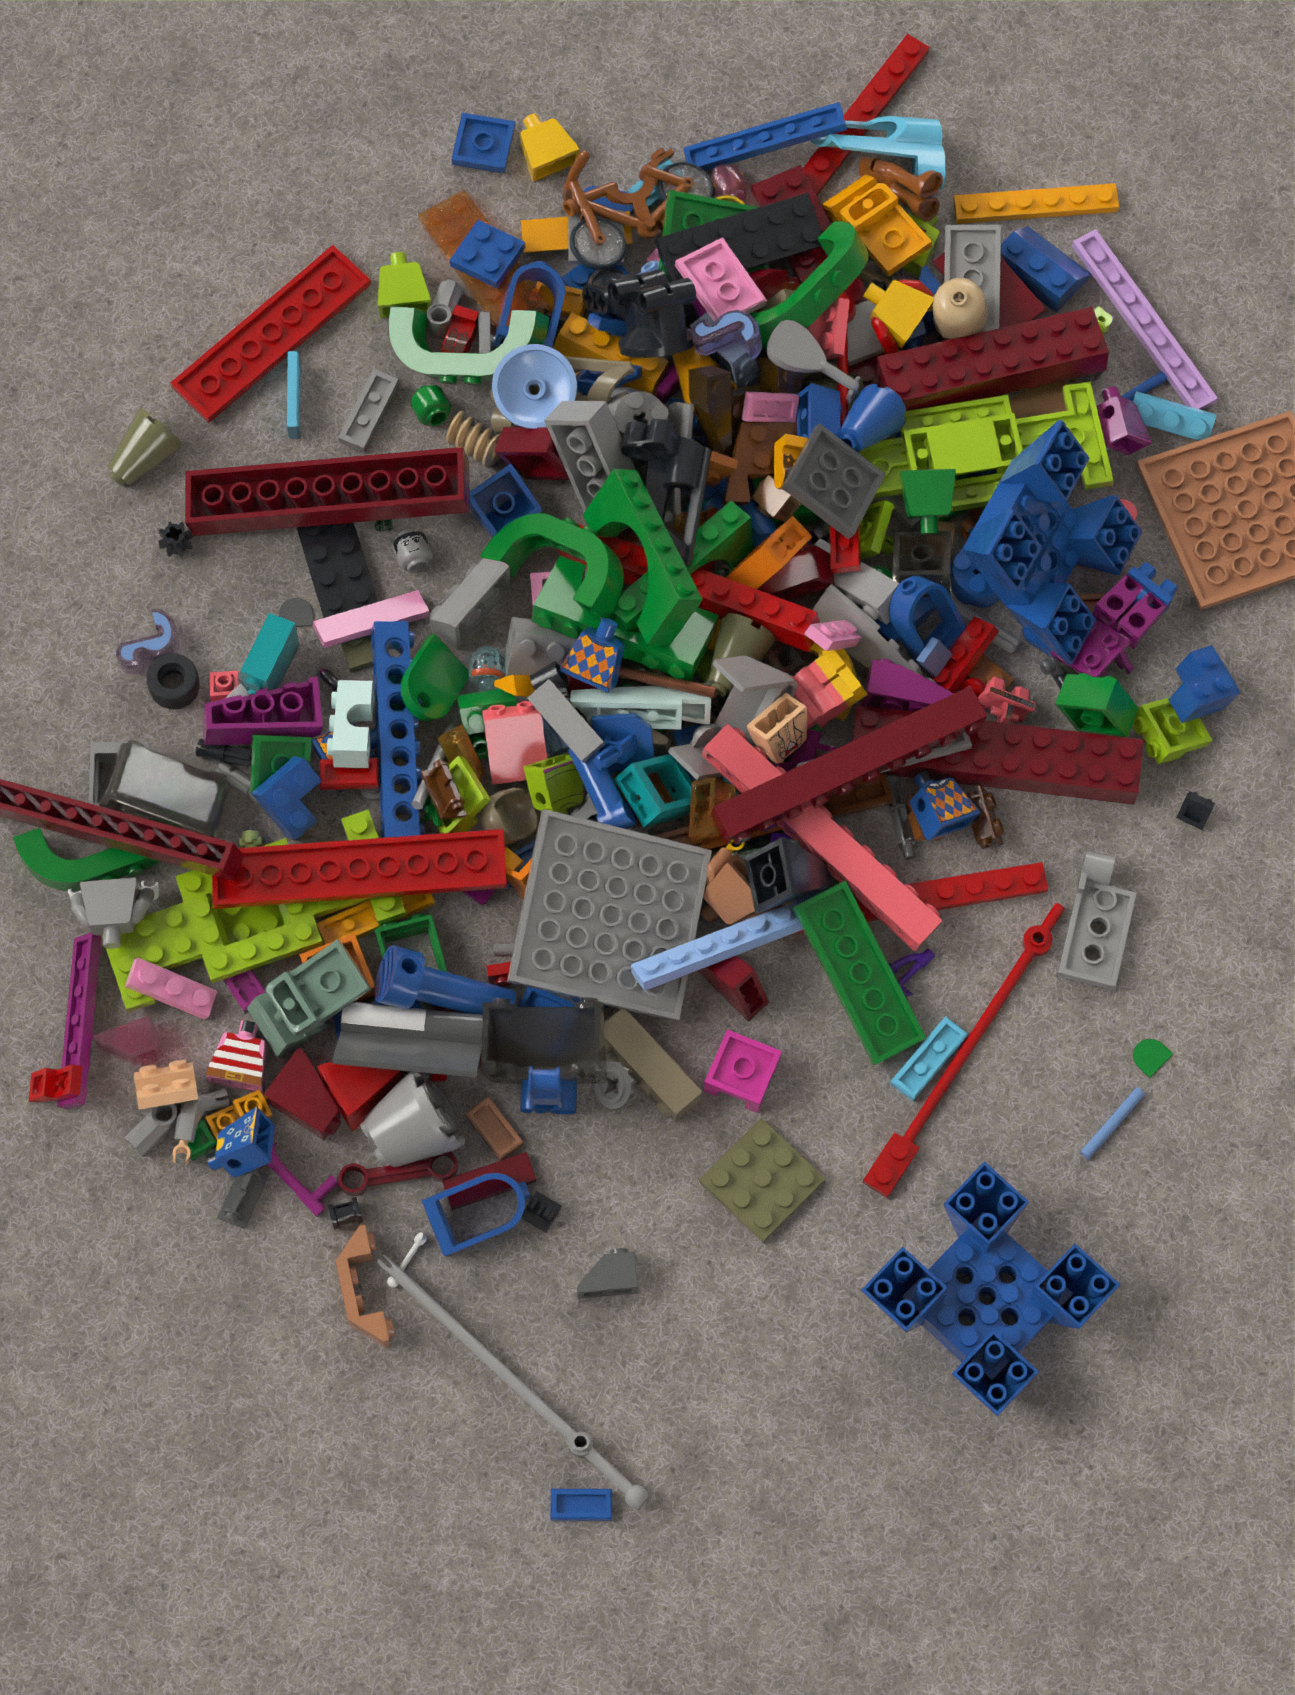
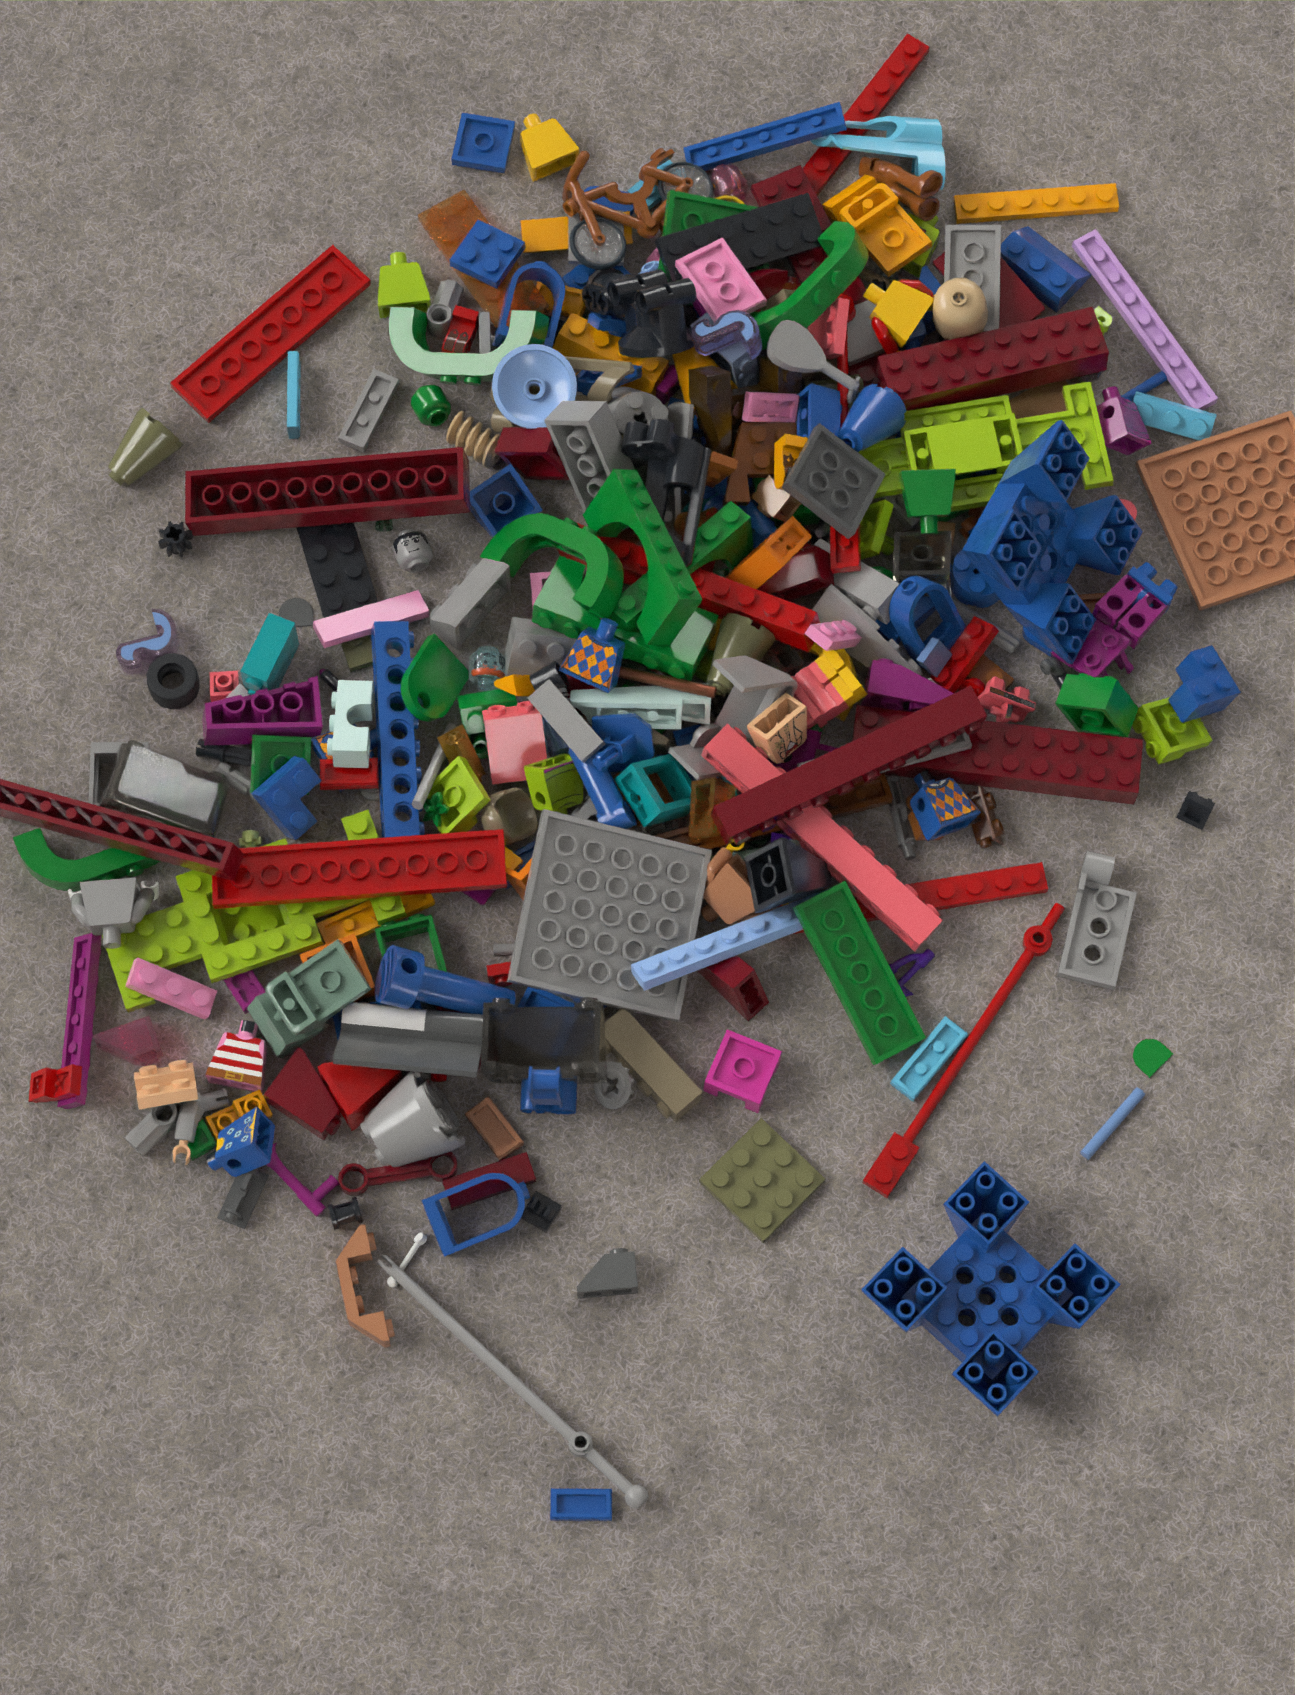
reddish brown hinge [421,759,467,819] -> none

